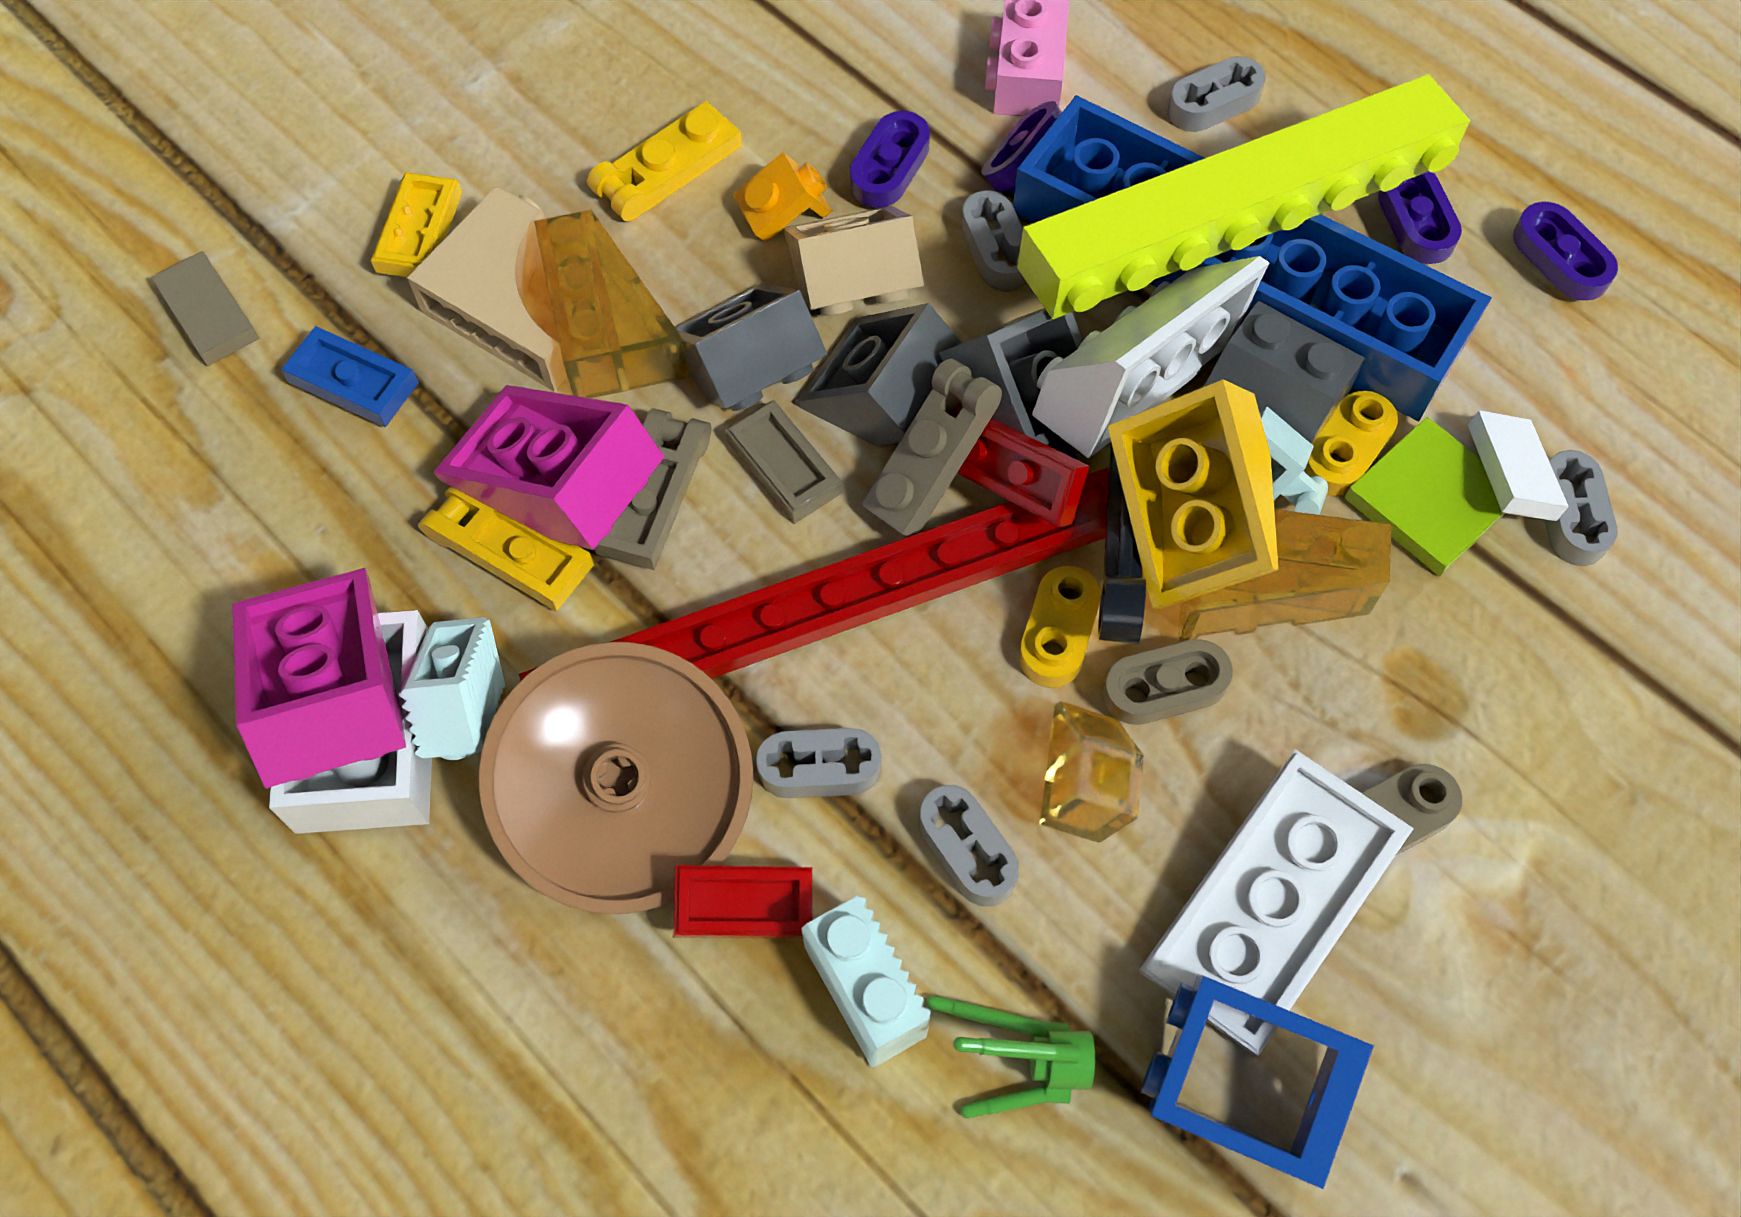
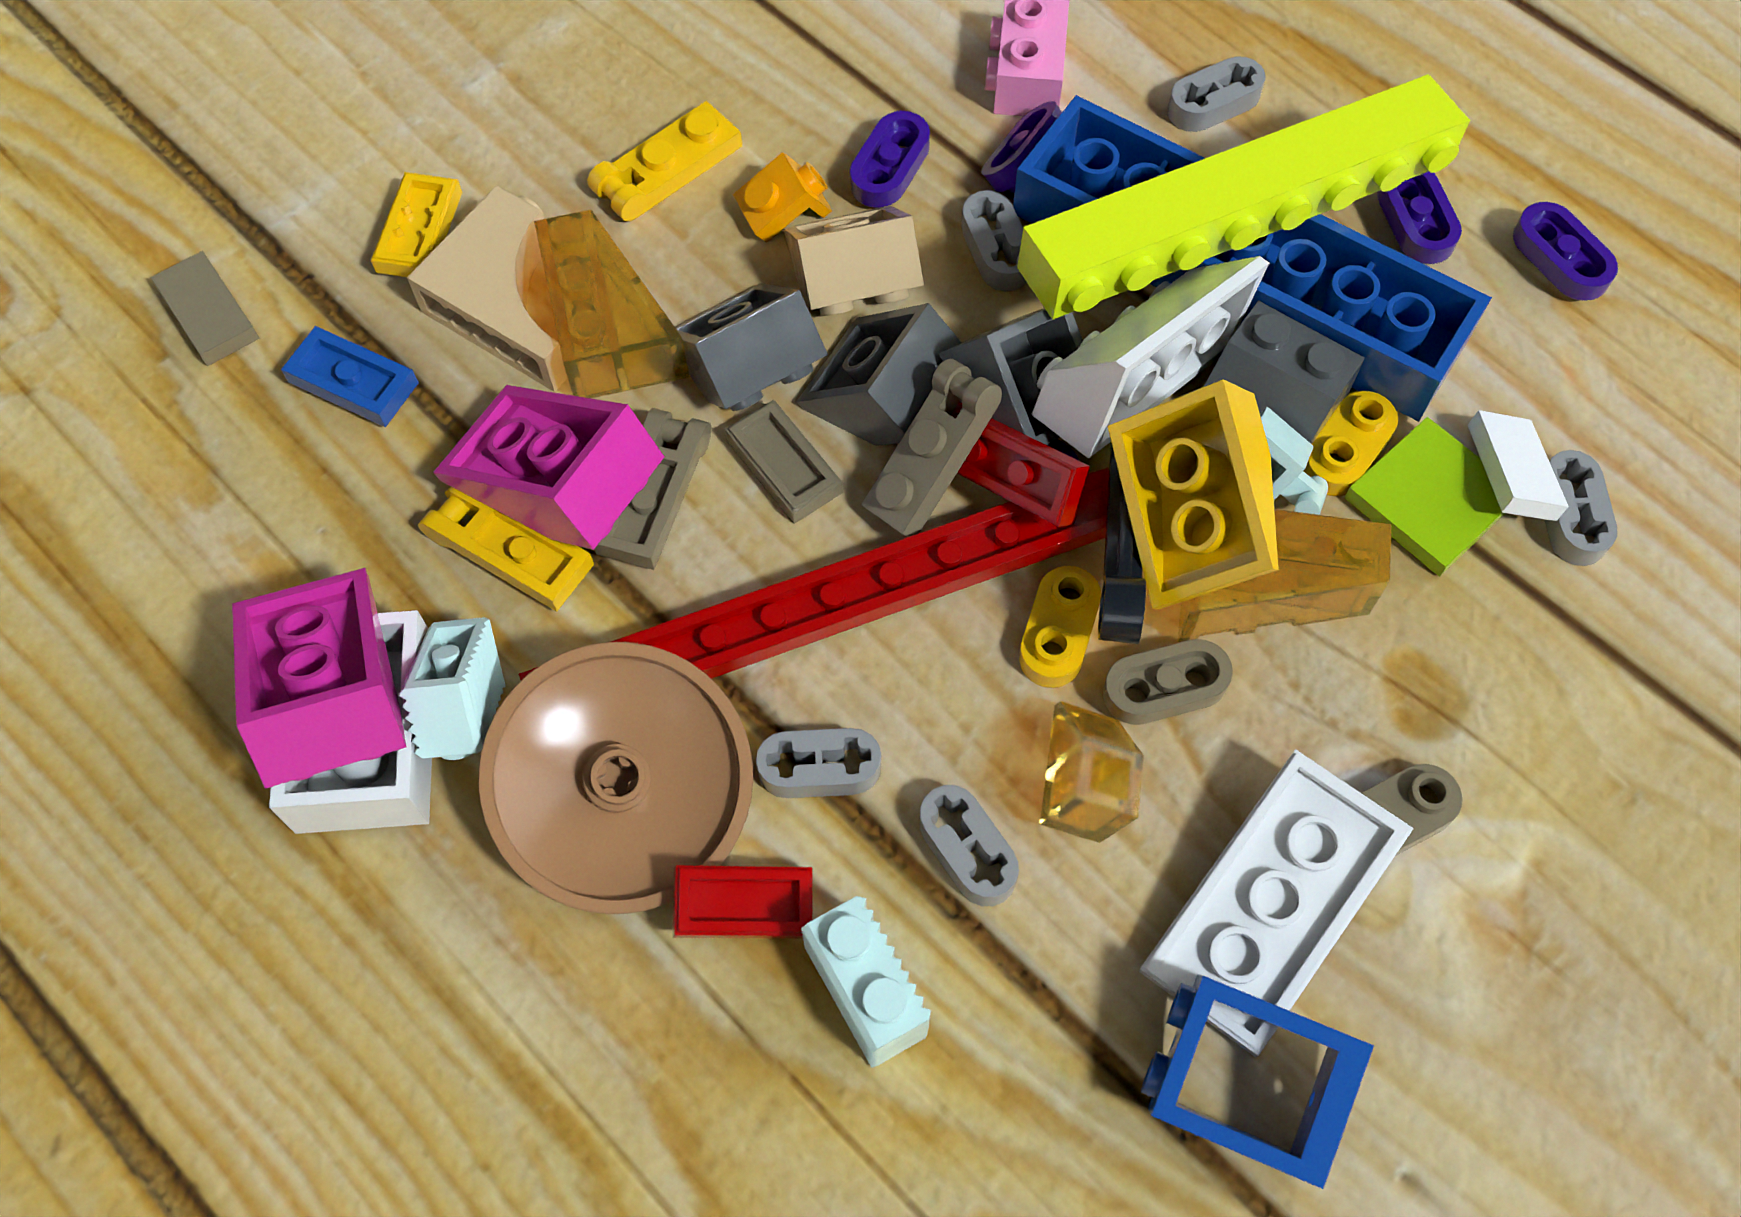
bright green plant [927,996,1095,1118] -> none

